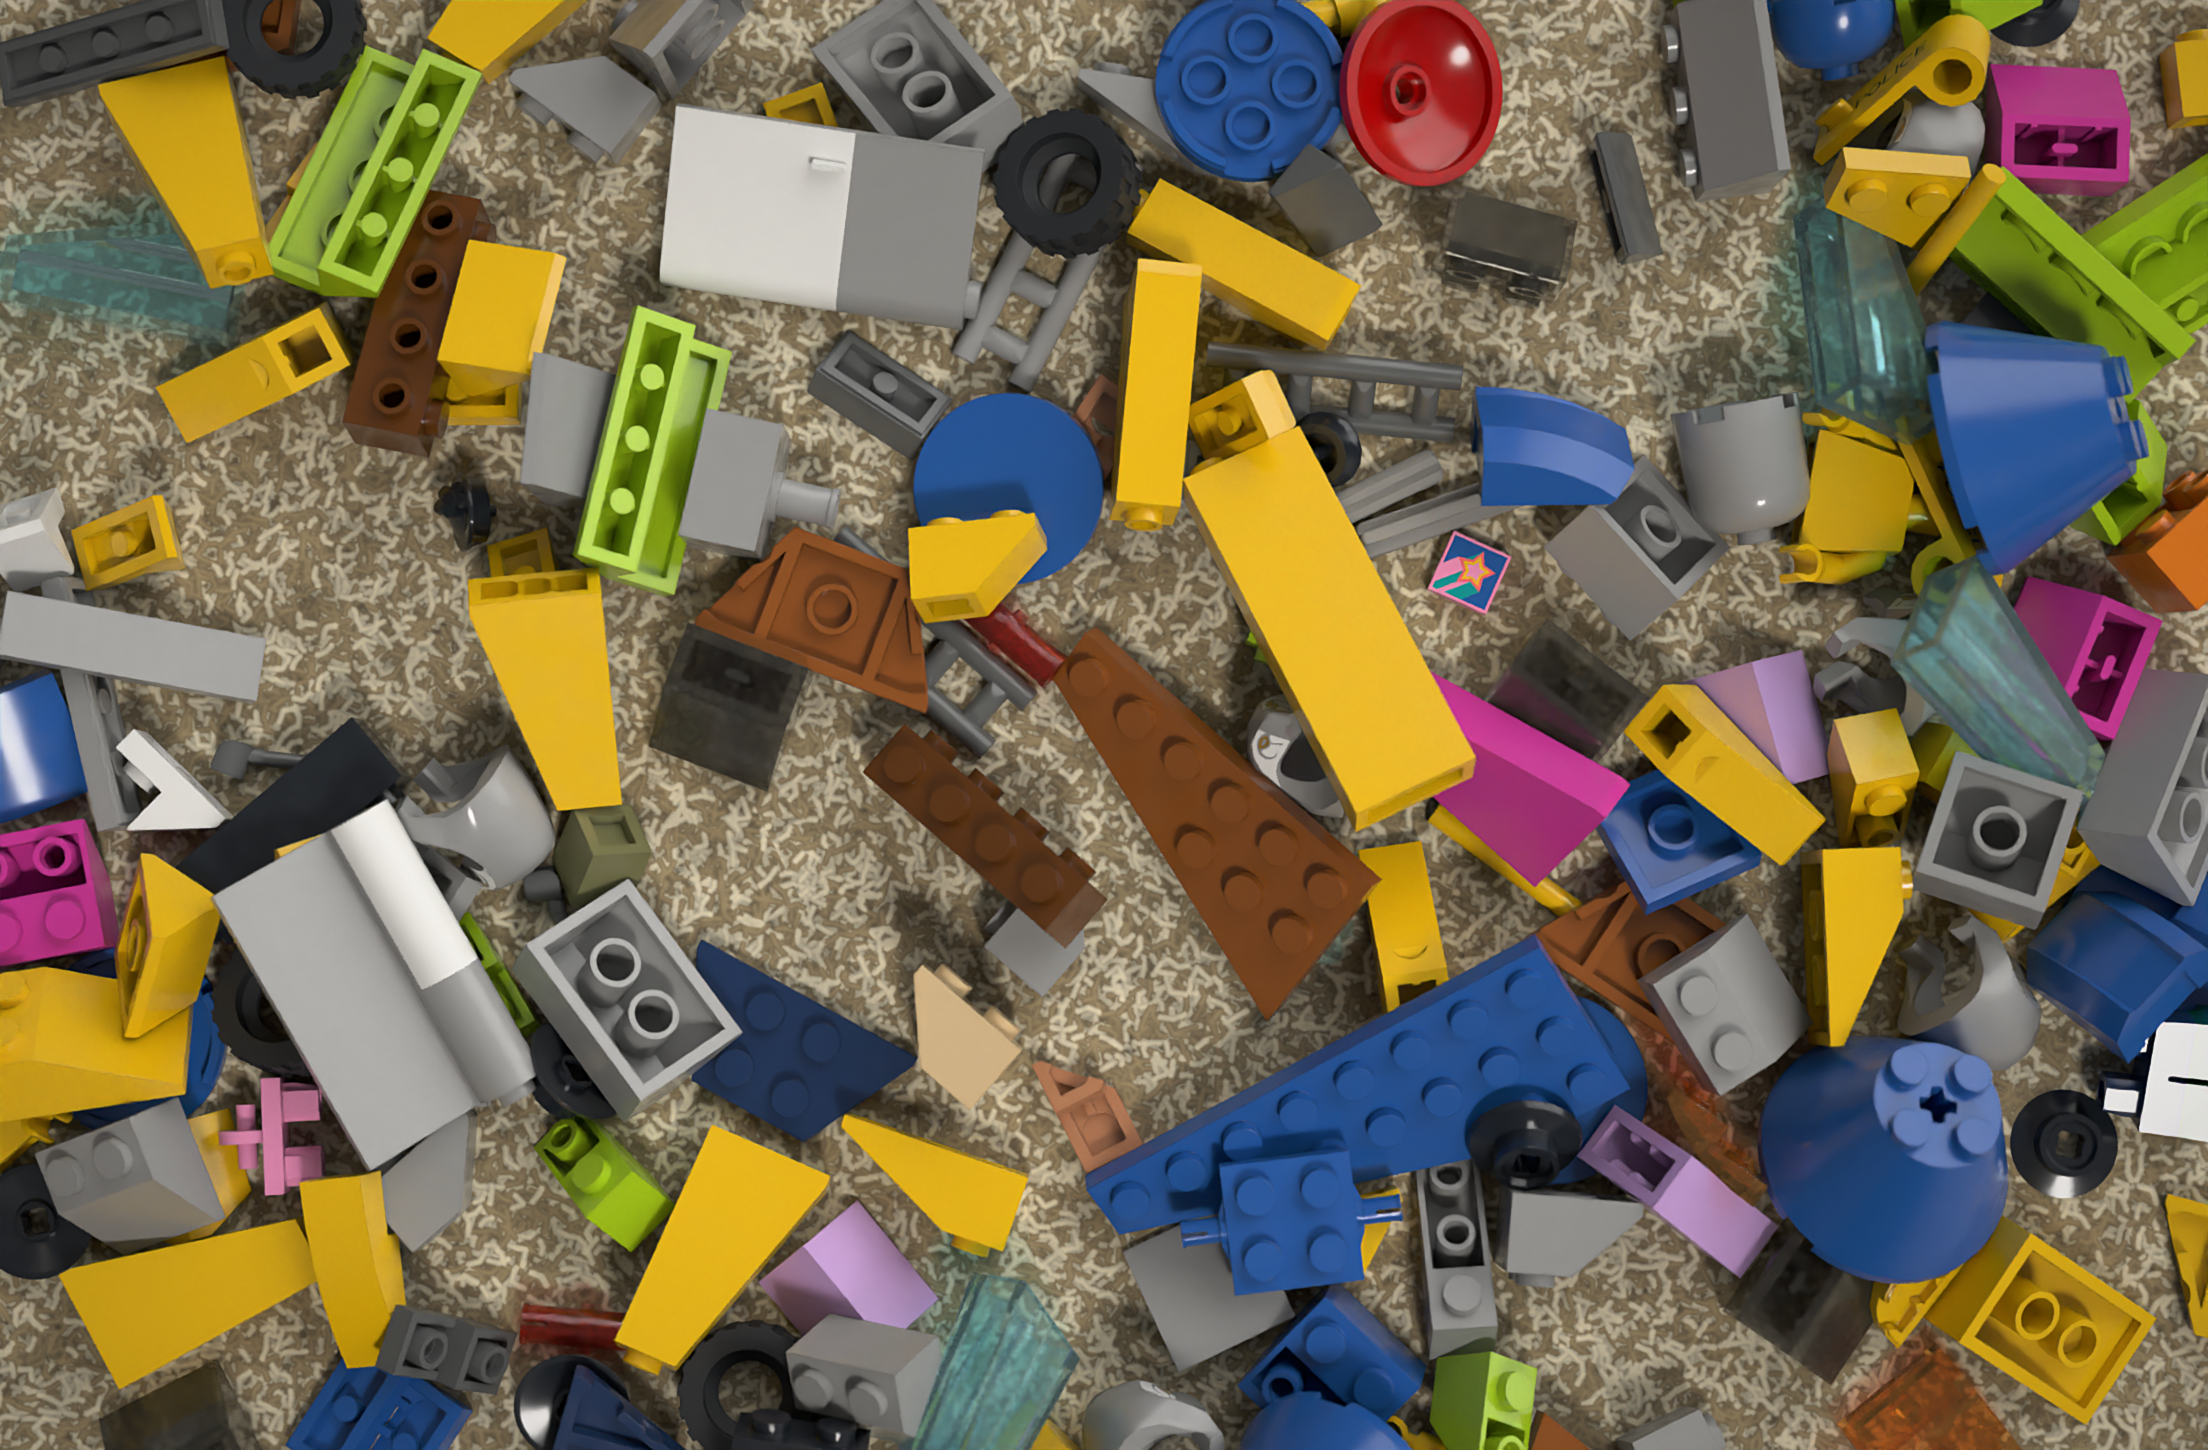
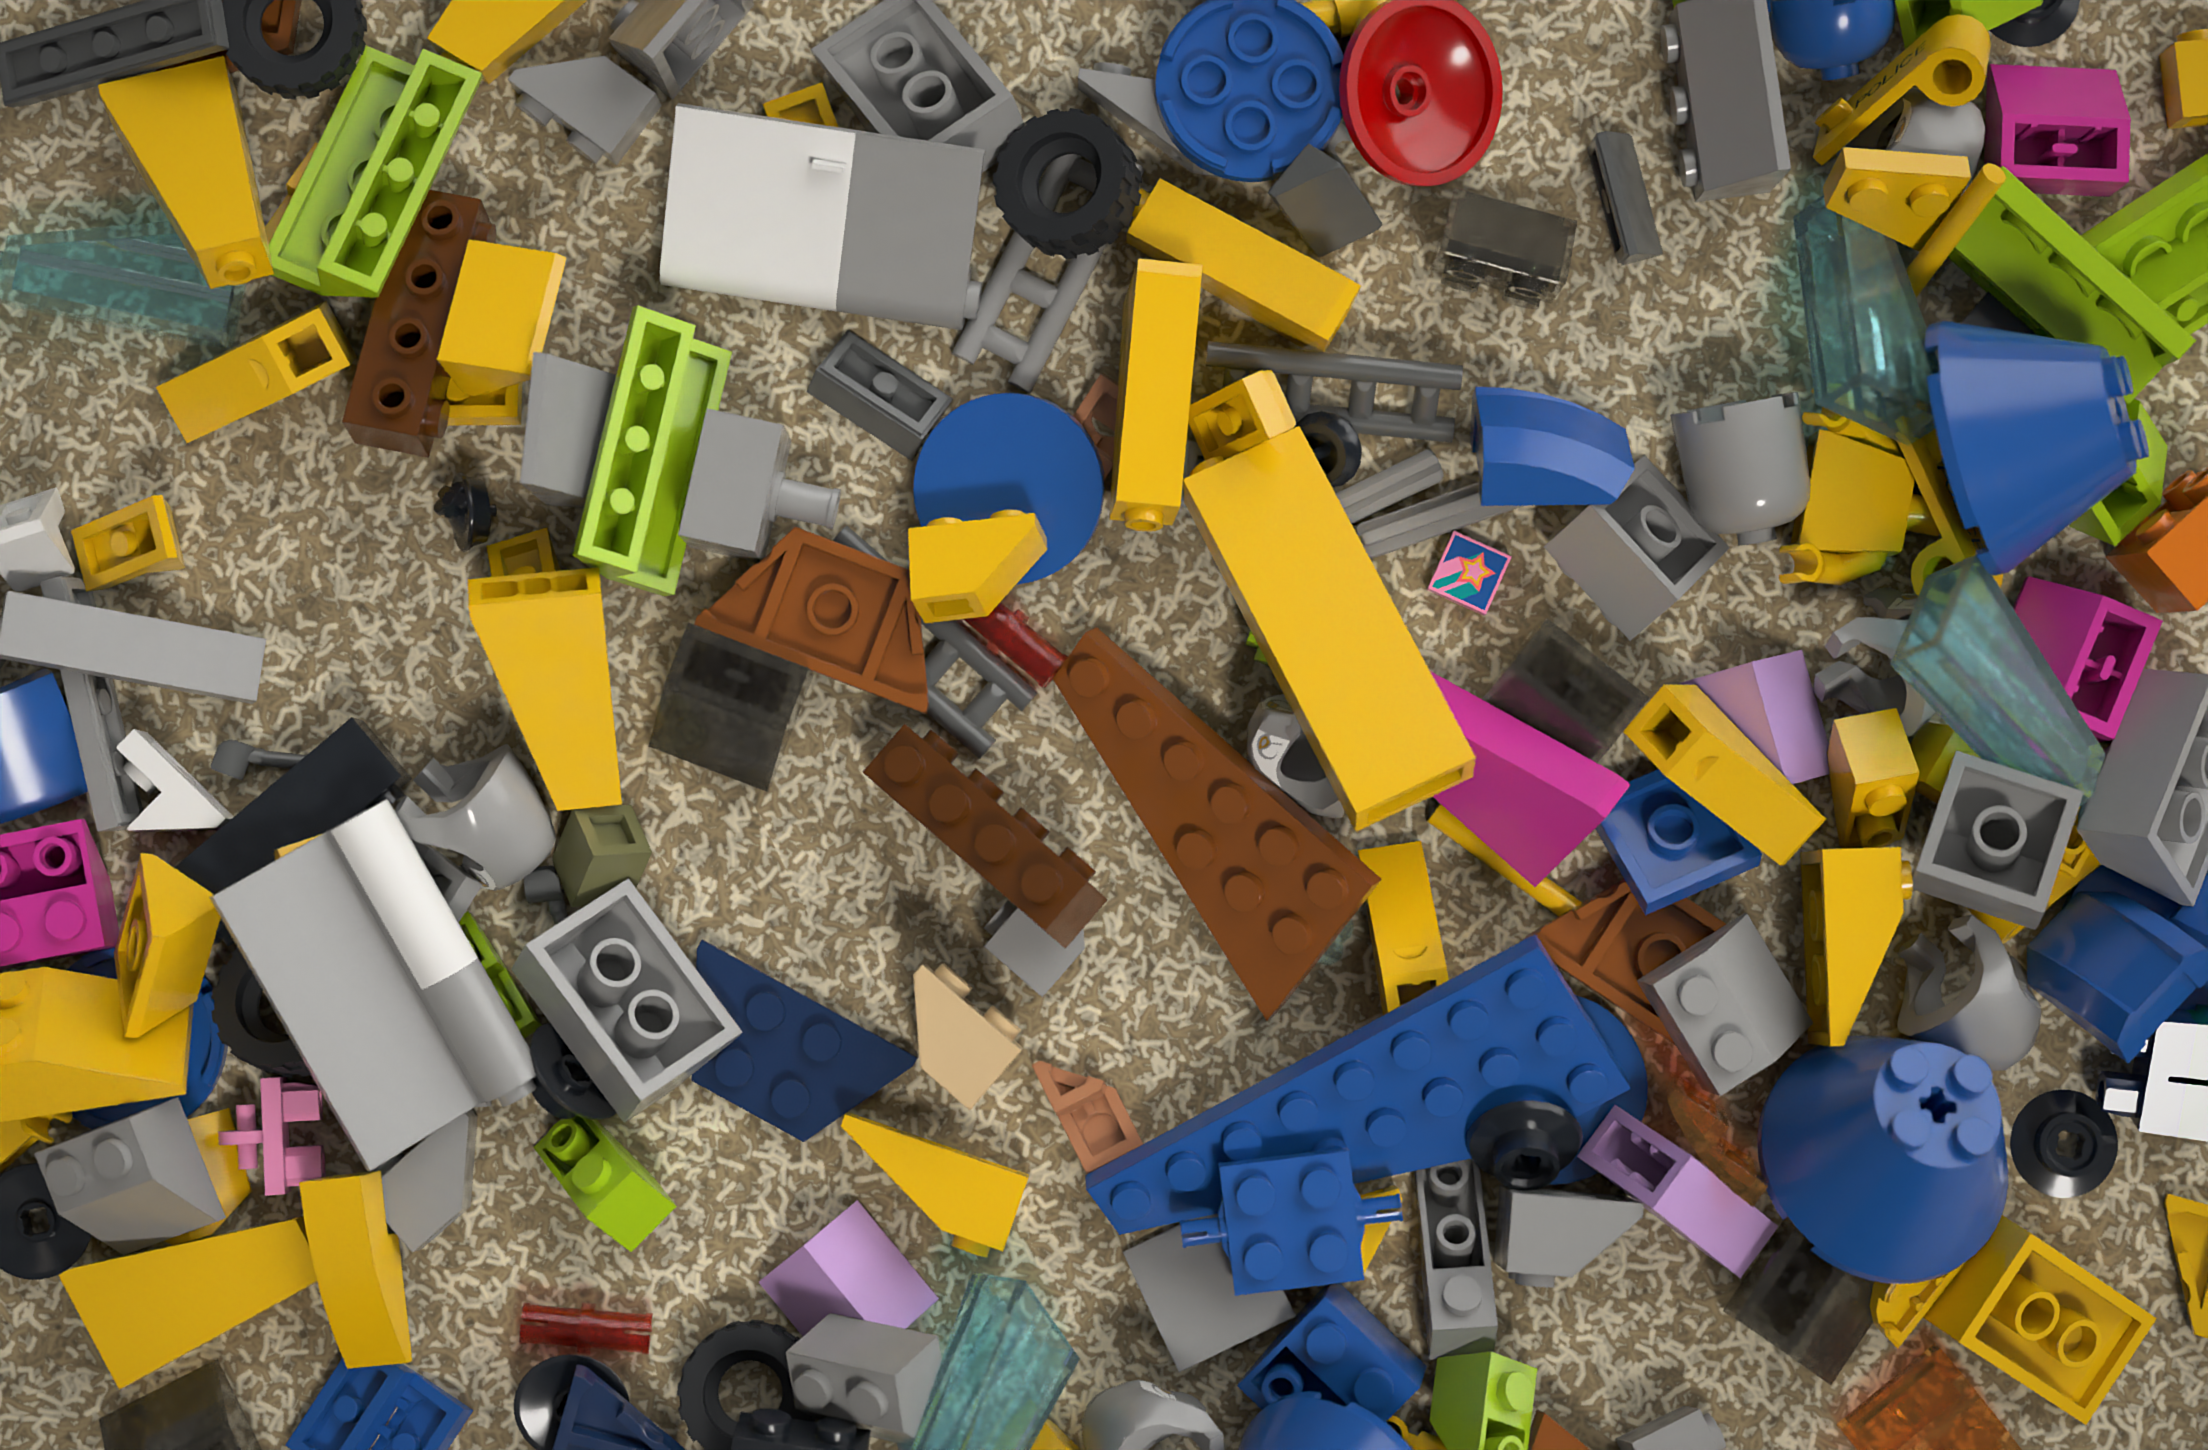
dark grey slope [375,1304,517,1395] -> none
yellow slope [614,1125,831,1376] -> none

